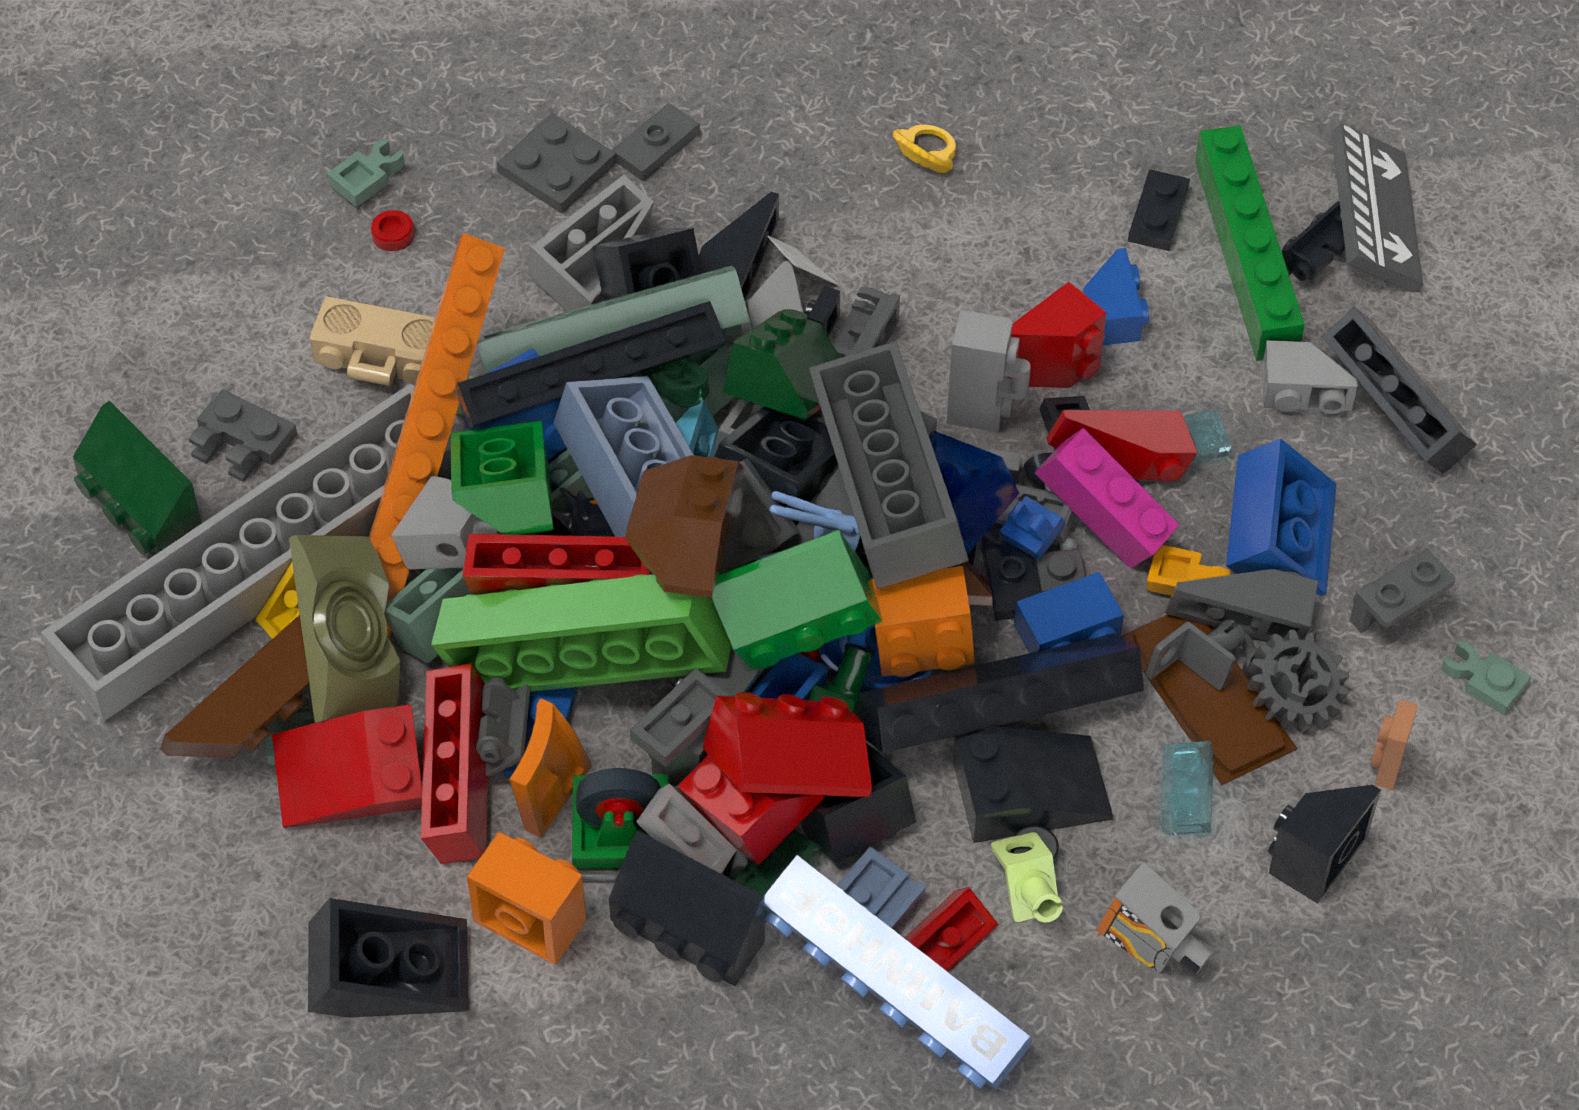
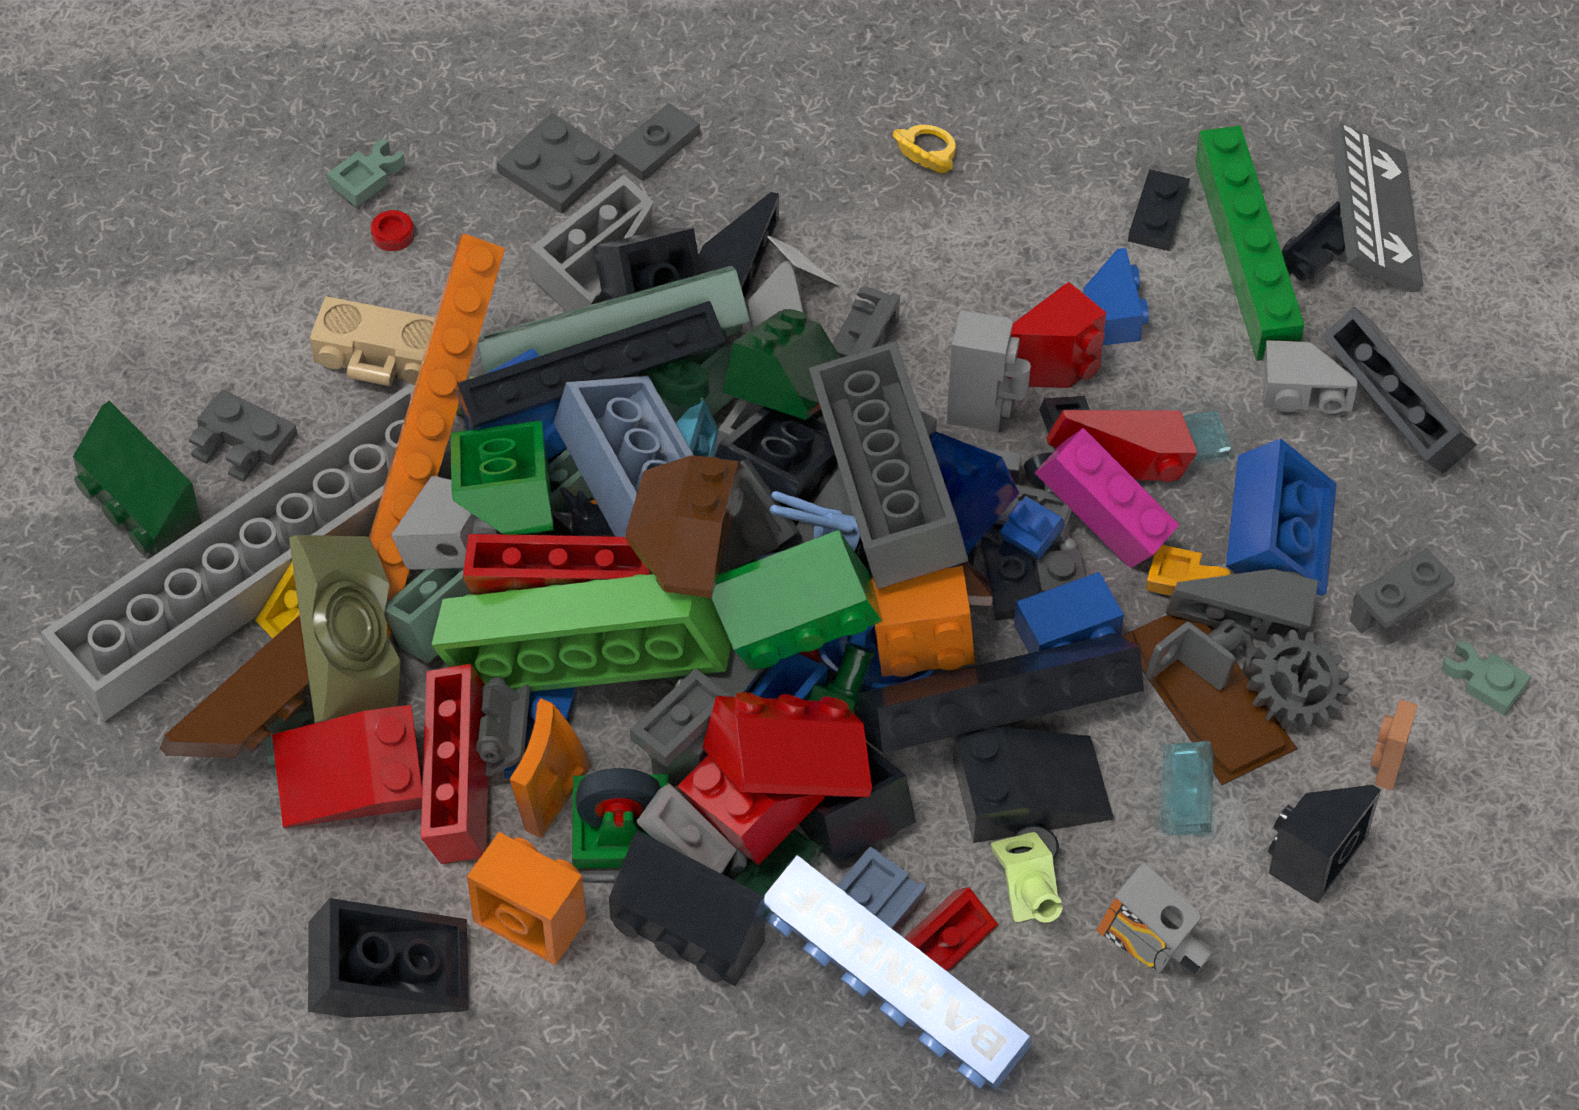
black plate [804,285,840,337] -> none

